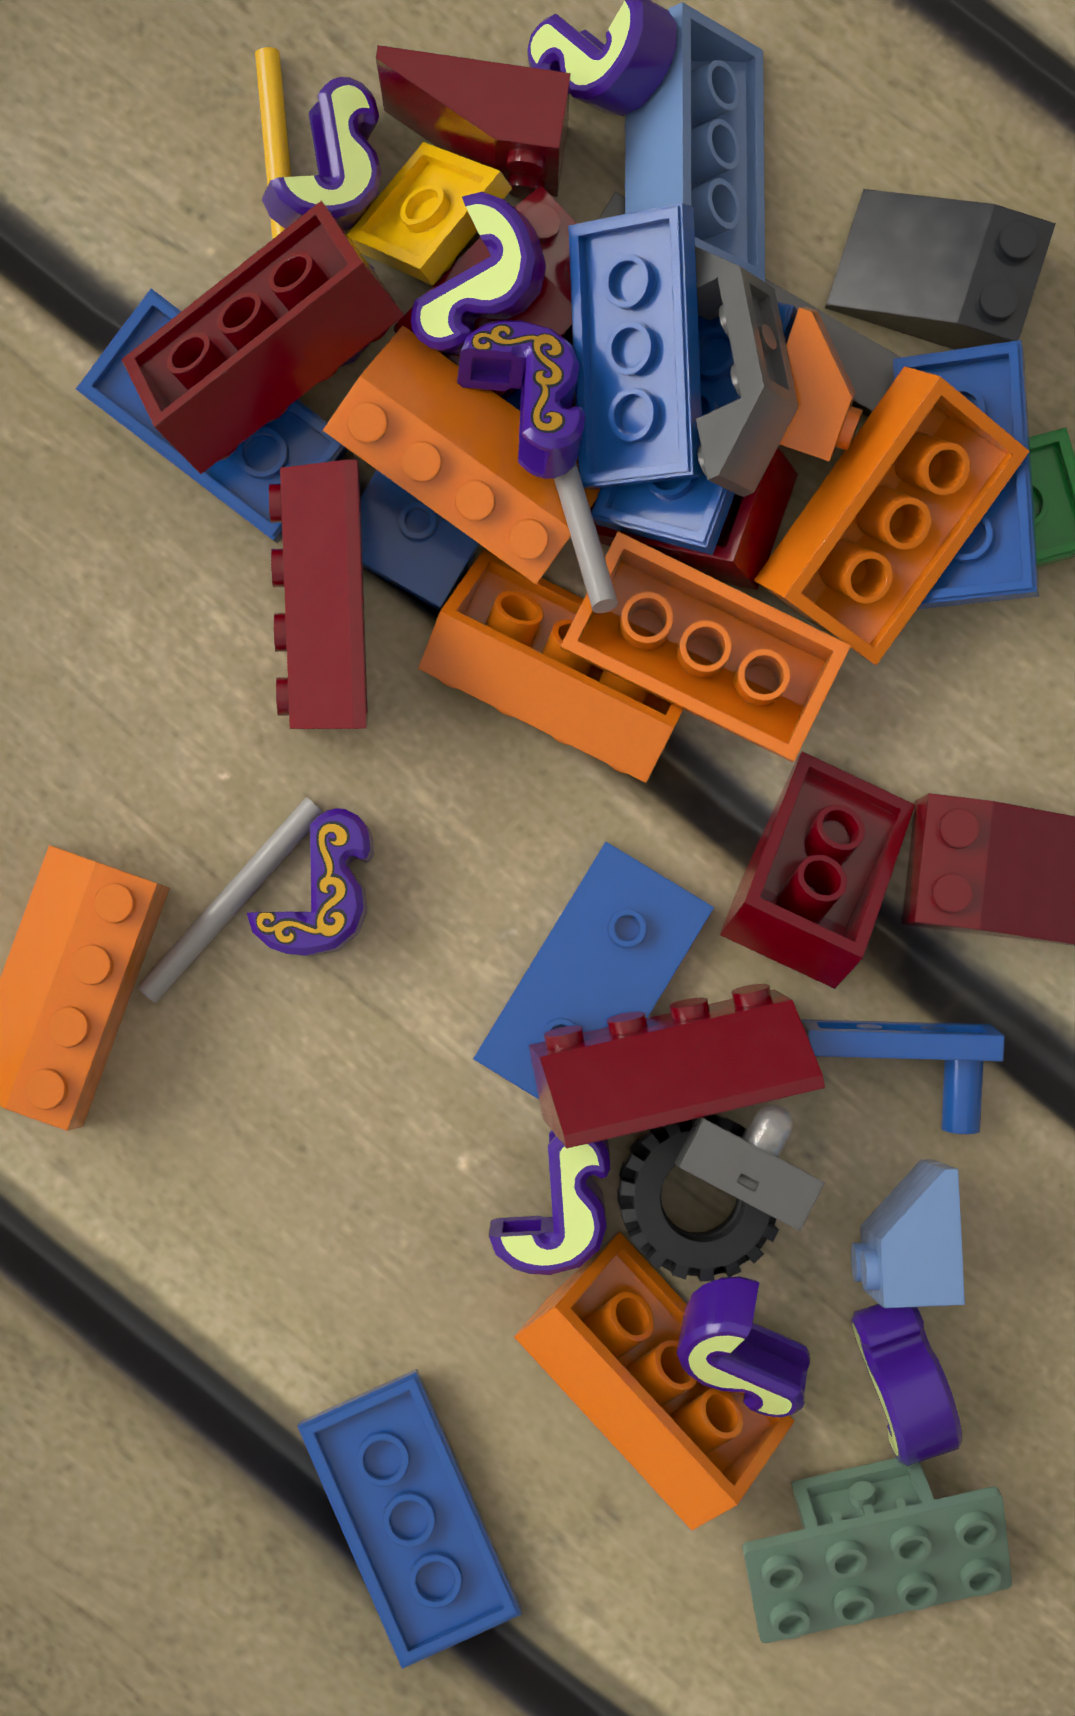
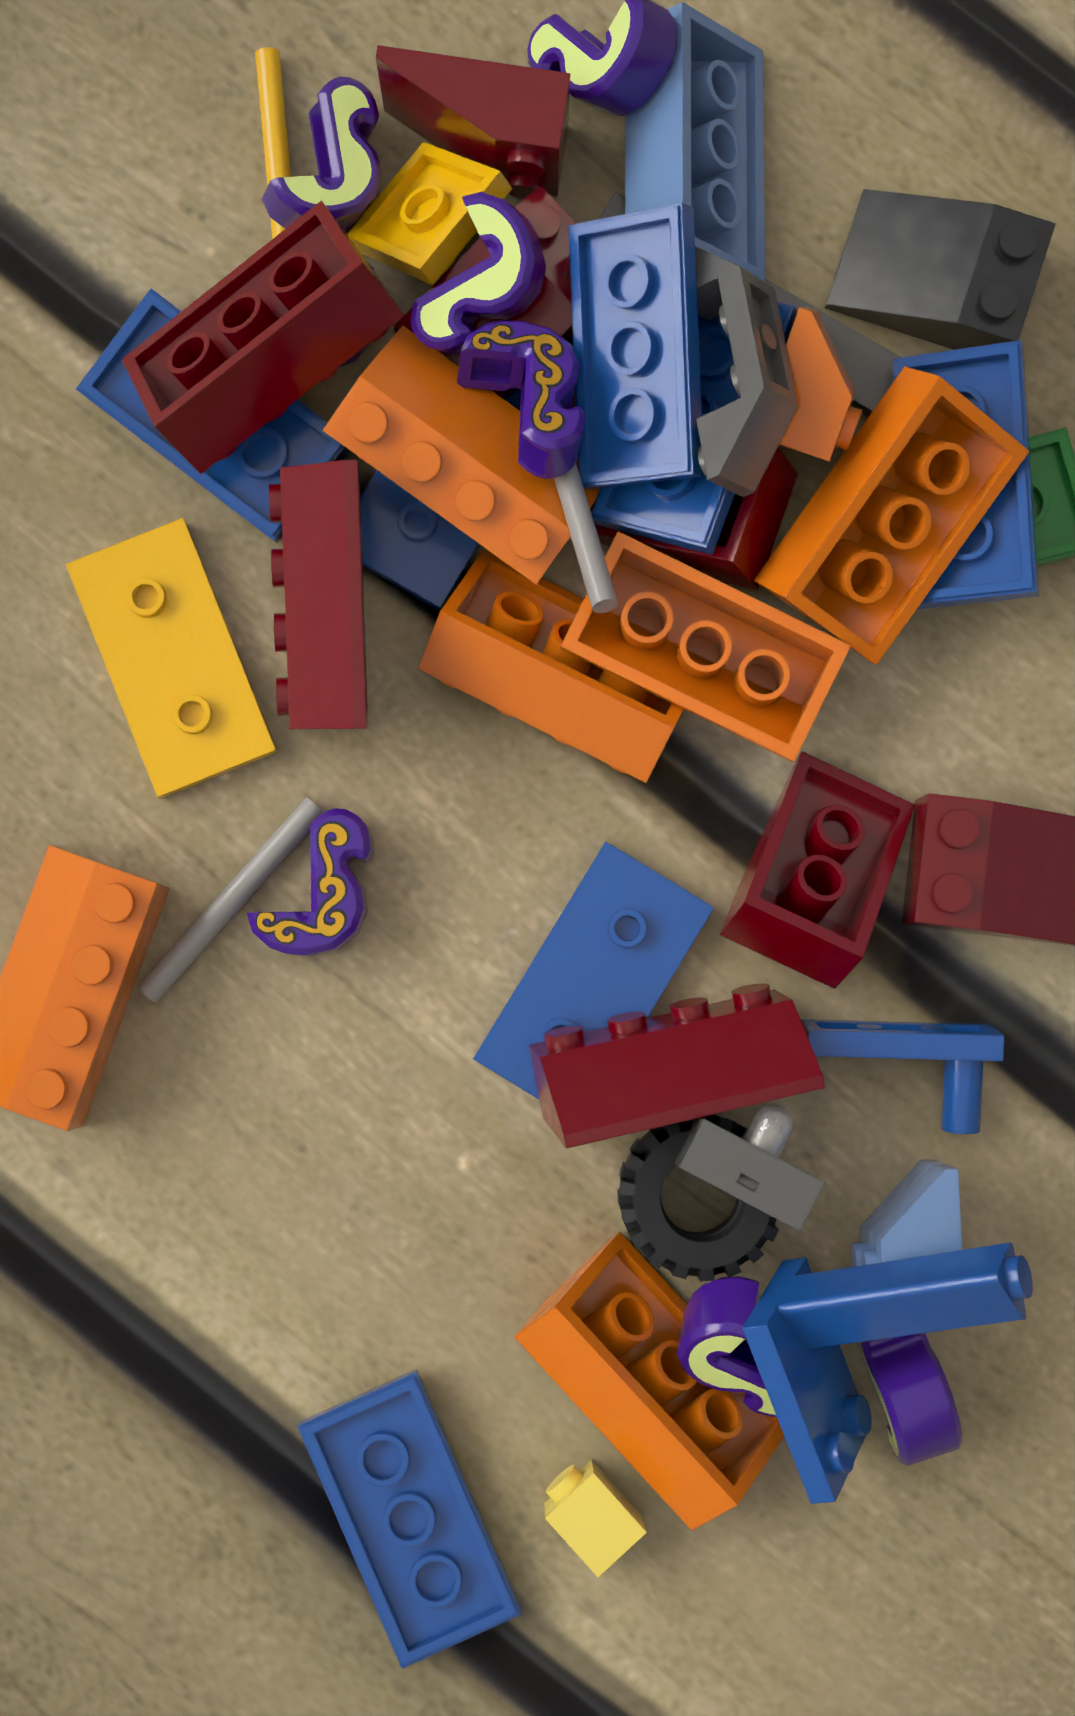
dark purple animal [488,1130,611,1275] -> none
sand green bracket [742,1458,1012,1643] -> none
none -> yellow plate [66,518,278,799]
none -> light yellow brick [544,1459,647,1578]
none -> blue piece [742,1242,1033,1504]

